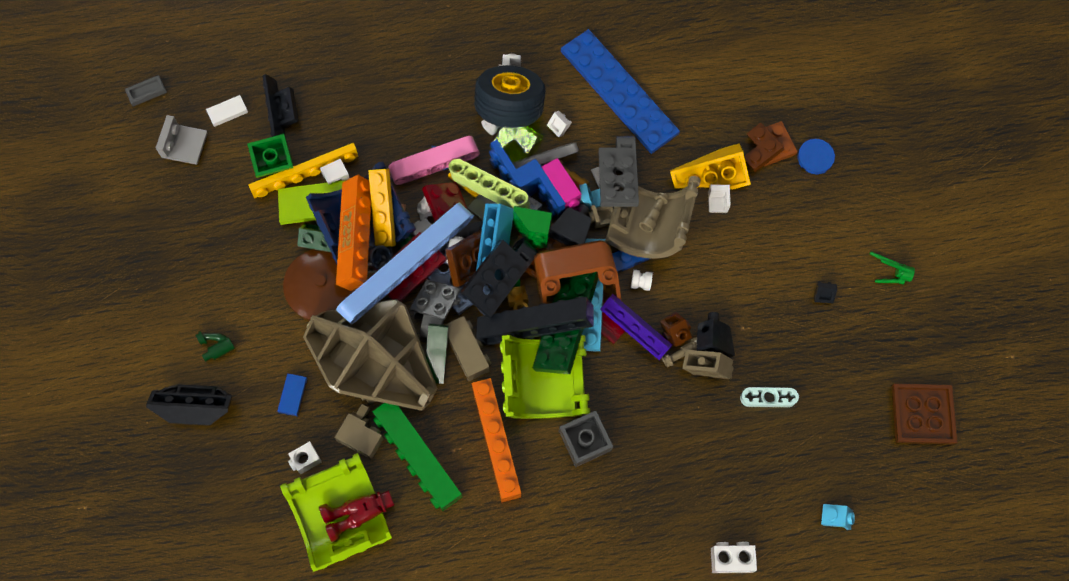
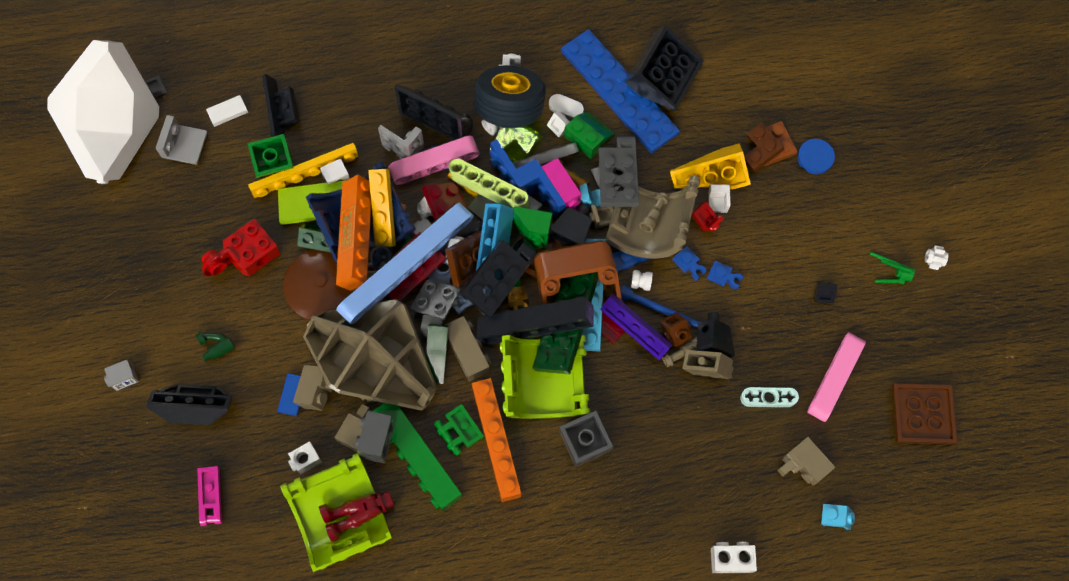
none -> white panel [47,40,159,184]
none -> light grey brick [104,360,139,391]
none -> dark pink plate [197,466,223,526]
none -> red brick [201,218,280,277]
none -> dark tan hinge [293,365,333,411]
none -> dark grey brick [355,411,395,463]
none -> light grey bracket [378,125,424,159]
none -> black slope [395,84,473,140]
none -> green plate [434,404,484,456]
none -> white tile [549,94,584,120]
none -> green slope [564,111,615,159]
none -> blue piece [620,285,701,329]
none -> black slope [625,25,704,111]
none -> blue plate [672,246,706,281]
none -> red bracket [691,202,724,231]
none -> blue plate [707,260,743,290]
none -> dark tan hinge [777,437,835,486]
none -> bright pink beam [807,332,866,422]
none -> white gear [925,245,948,270]

